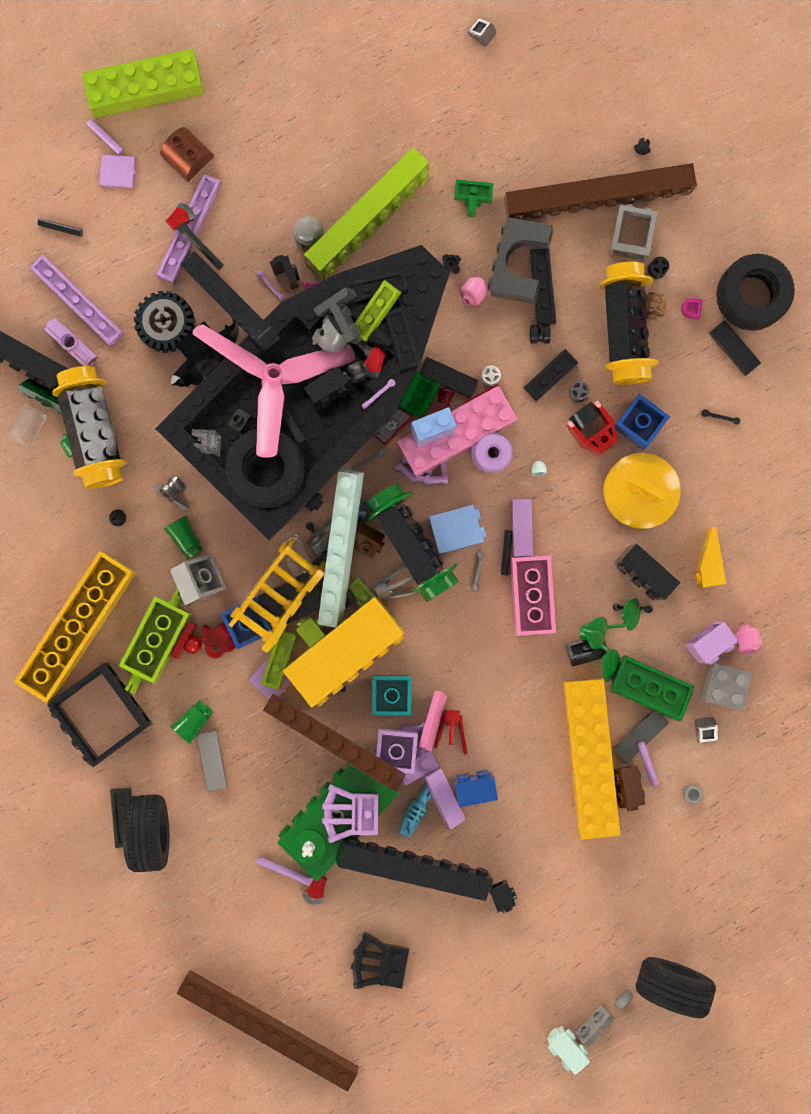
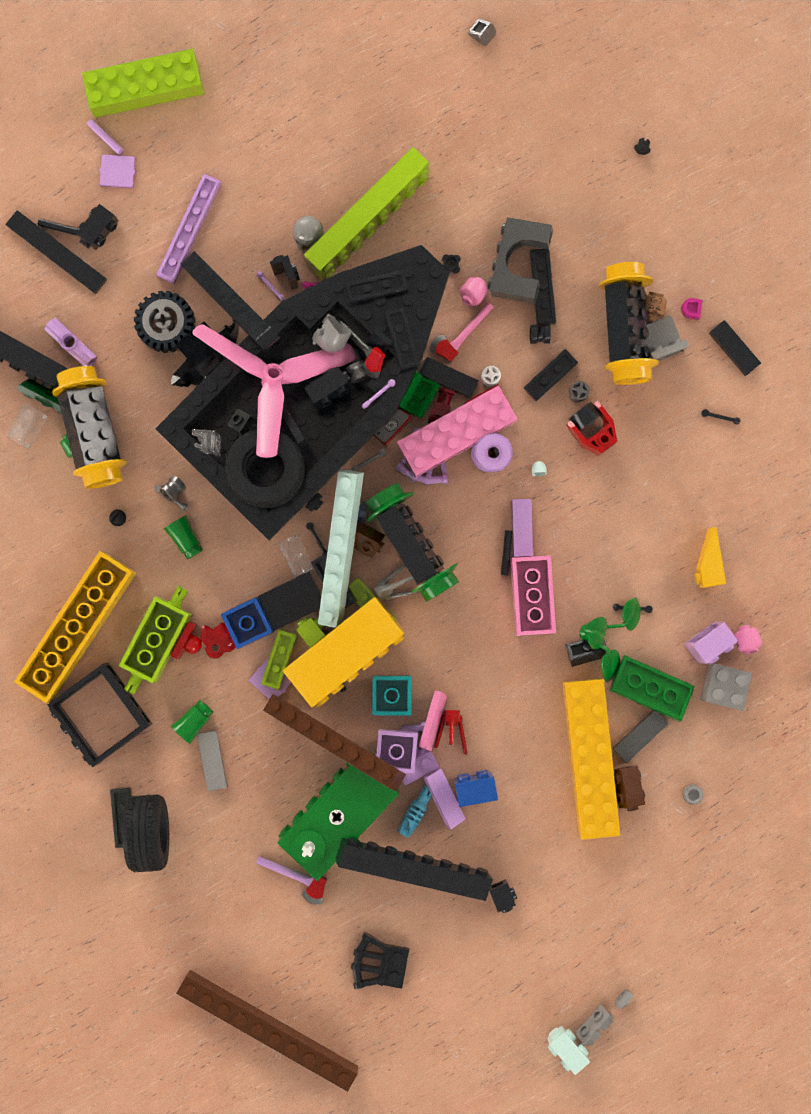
lavender tile [29,254,124,347] -> none
copper brick [160,127,214,182] -> none
piece [166,203,224,270] -> none
light grey brick [170,554,226,606] -> none
yellow fence [229,538,326,653] -> none
light grey hinge [305,519,332,555] -> none
dark grey bracket [314,287,362,344] -> none
lavender plate [322,784,378,843] -> none
lime tile [355,280,402,342] -> none
light blue brick [411,407,457,448] -> none
light blue brick [429,504,486,555] -> none
green hinge [454,179,494,217] -> none
light grey hinge [471,552,485,591] -> none
reddish brown brick [504,163,697,220] -> none
yellow bracket [603,453,681,529] -> none
light grey window [609,204,657,261] -> none
blue brick [615,394,670,450] -> none
black brick [615,543,681,601] -> none
black tyre [635,957,716,1019] -> none
lavender piece [637,742,659,786] -> none
black wheel [648,256,670,279] -> none
flat silver slope [695,717,718,743] -> none
black tyre [716,253,795,331] -> none
none -> black tile [5,210,107,294]
none -> black brick [76,204,119,250]
none -> piece [430,302,494,363]
none -> light grey bracket [647,316,689,361]

